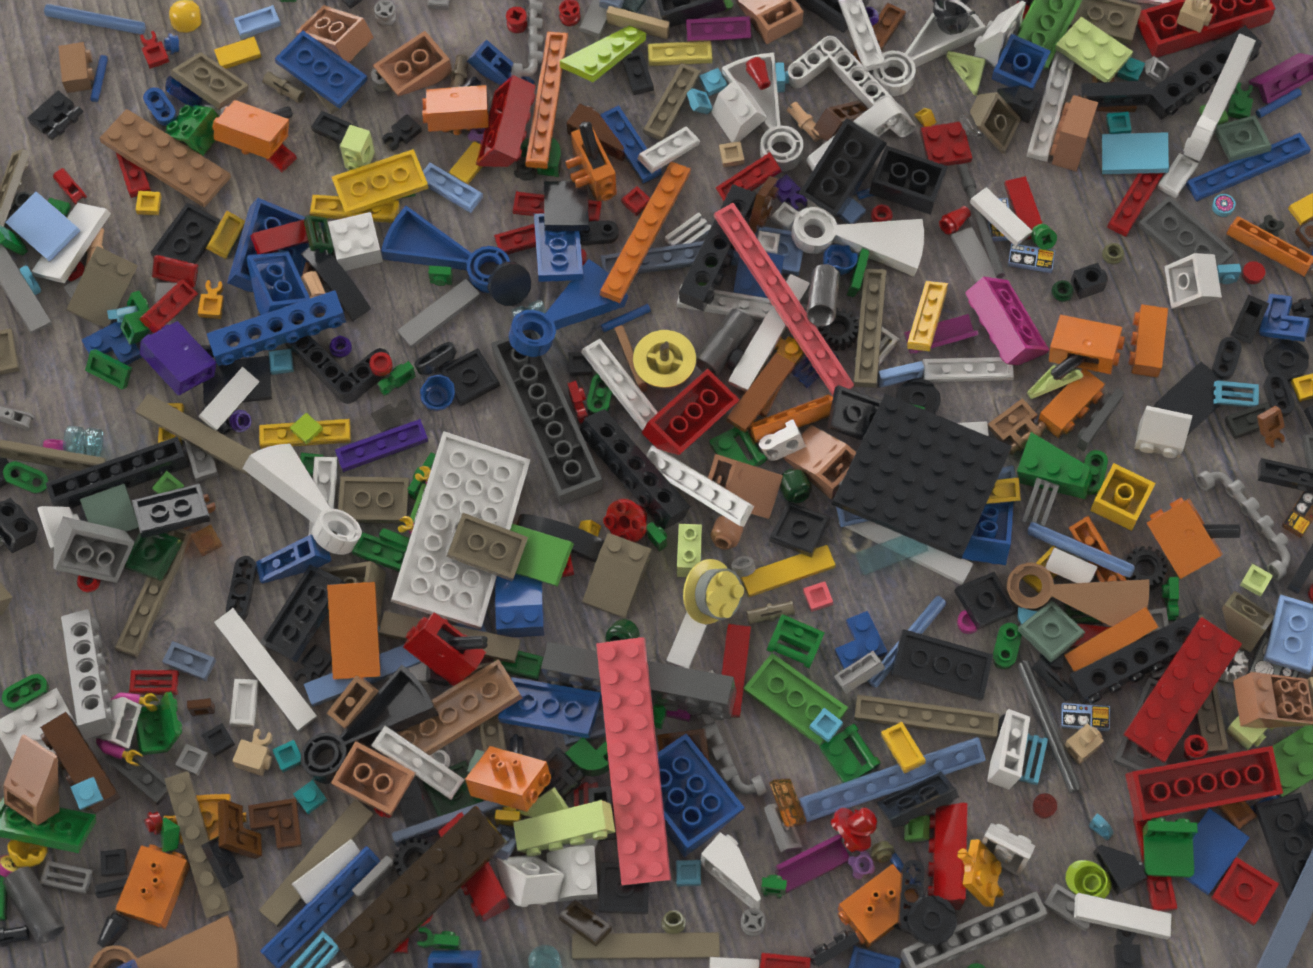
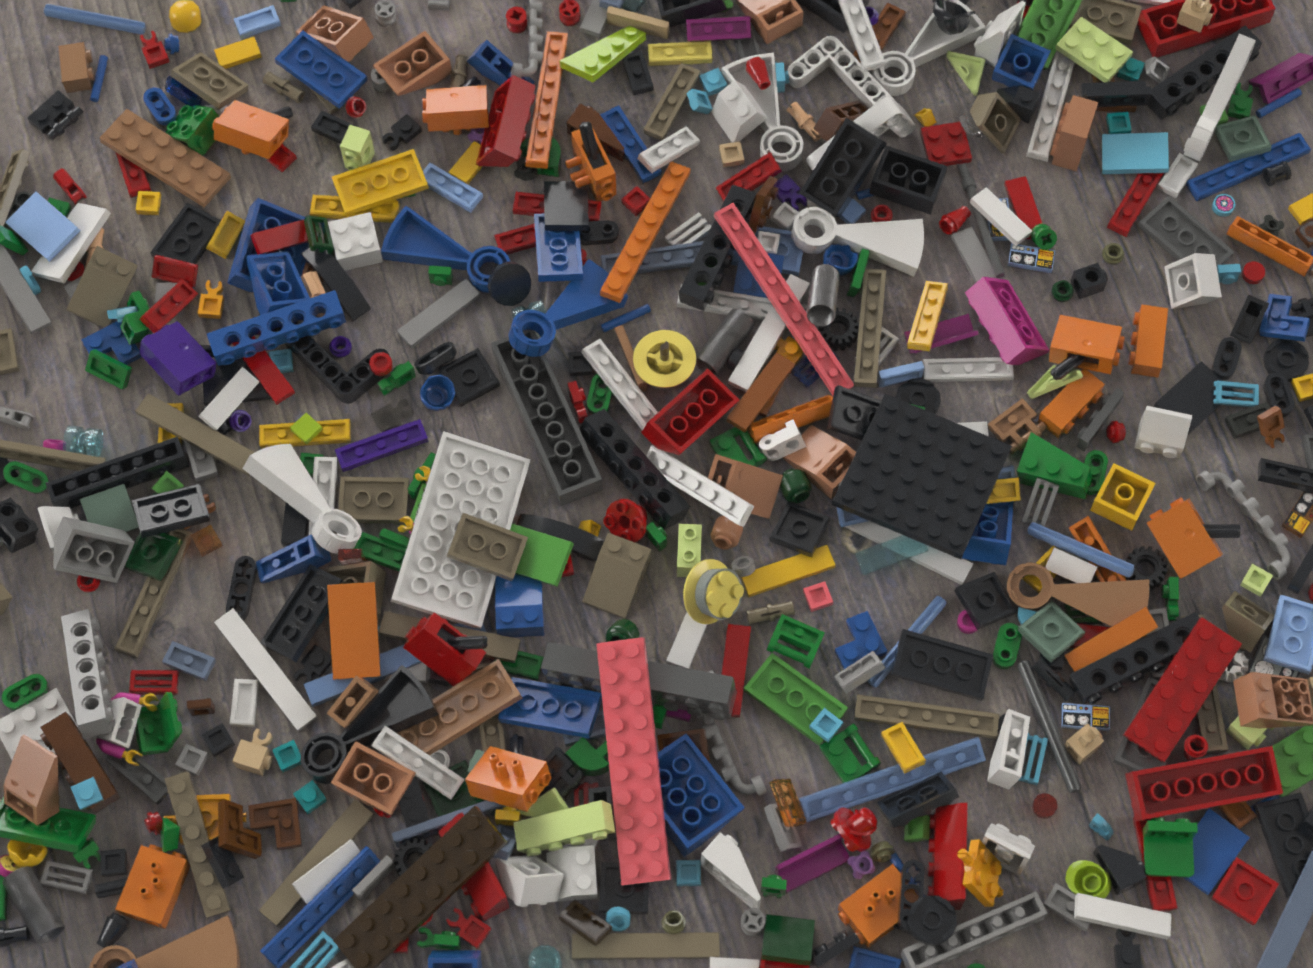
none -> green tile [72,837,101,869]
none -> red tile [232,336,295,405]
none -> black tile [281,502,308,546]
none -> clear red tile [338,549,367,565]
none -> red plate [345,96,366,118]
none -> red plate [446,908,492,950]
none -> medium azure tile [606,907,631,931]
none -> dark green tile [761,914,815,966]
none -> red plate [1106,421,1126,443]
none -> black bush [1262,161,1292,187]

